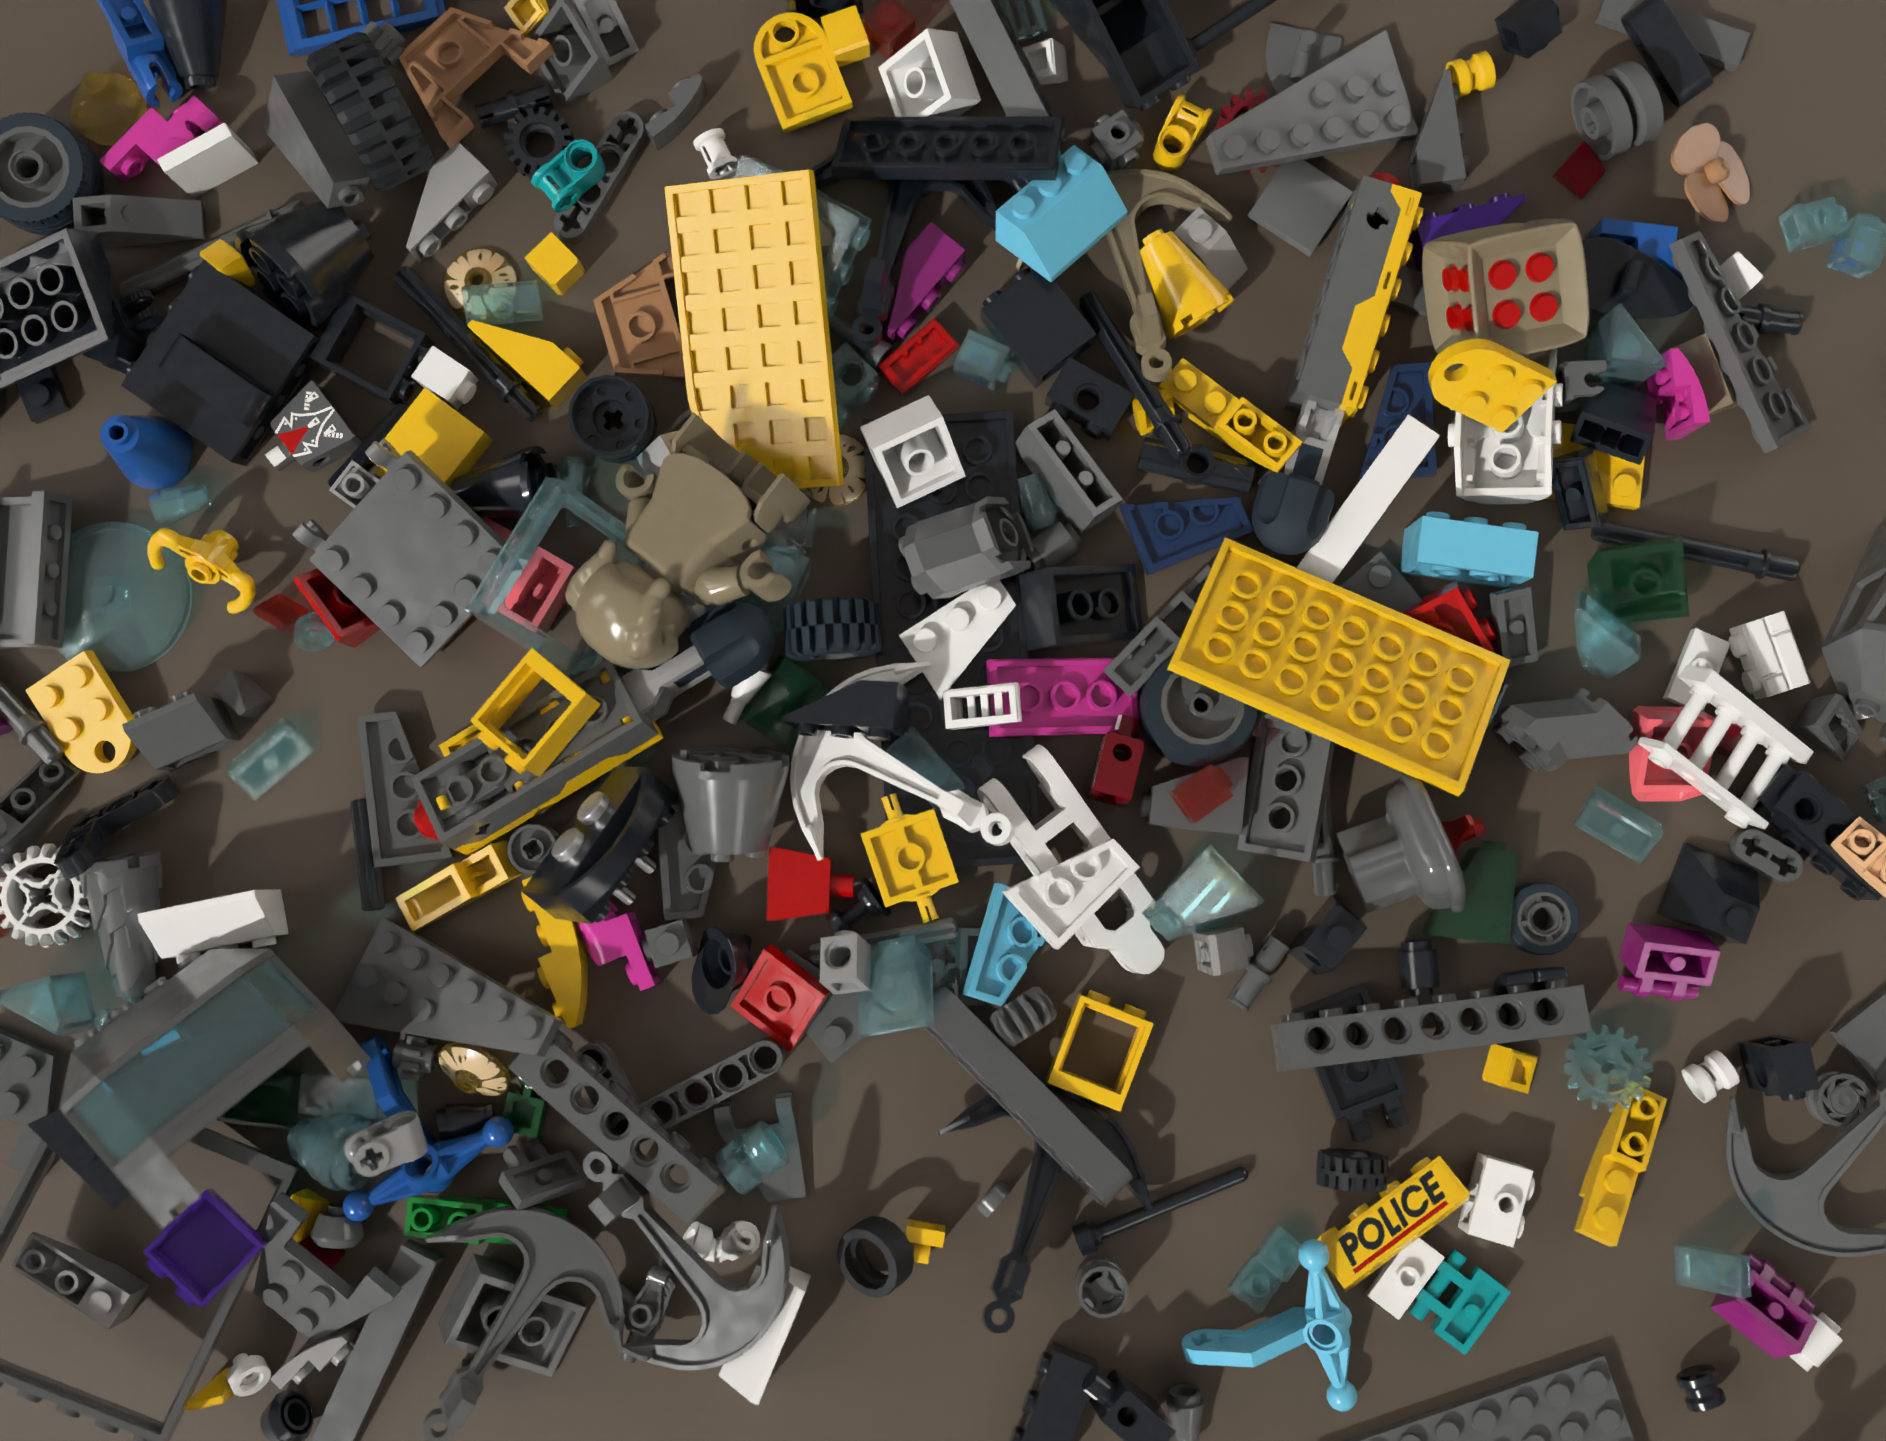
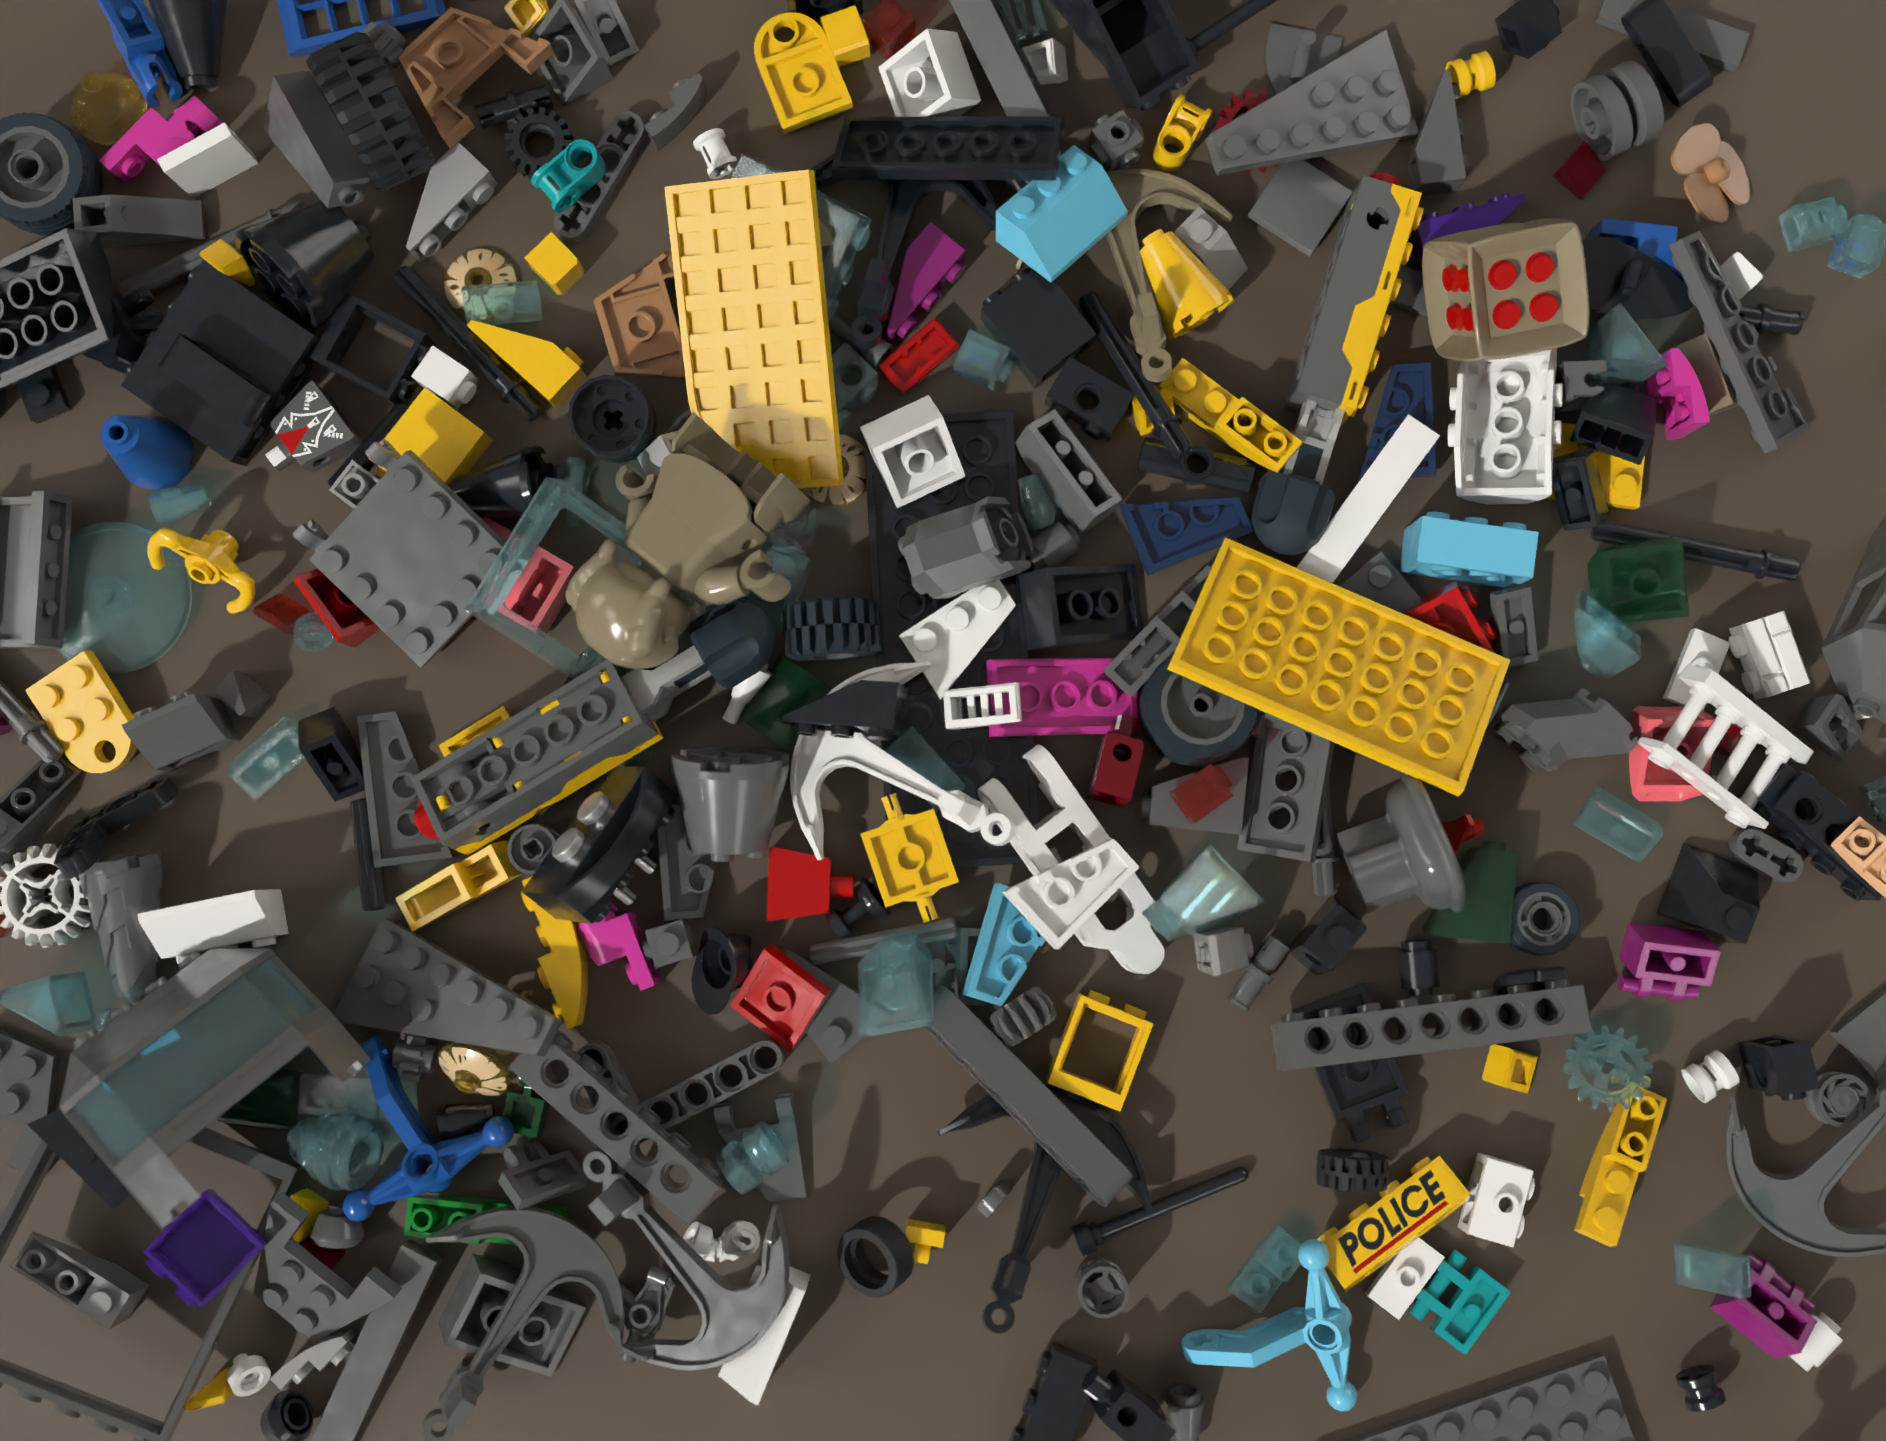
light grey piece [344,1110,428,1177] -> none
yellow window [470,648,601,777] -> none
light grey brick [820,930,871,995] -> none
yellow plate [1428,339,1557,433] -> none
none -> black slope [298,707,365,802]

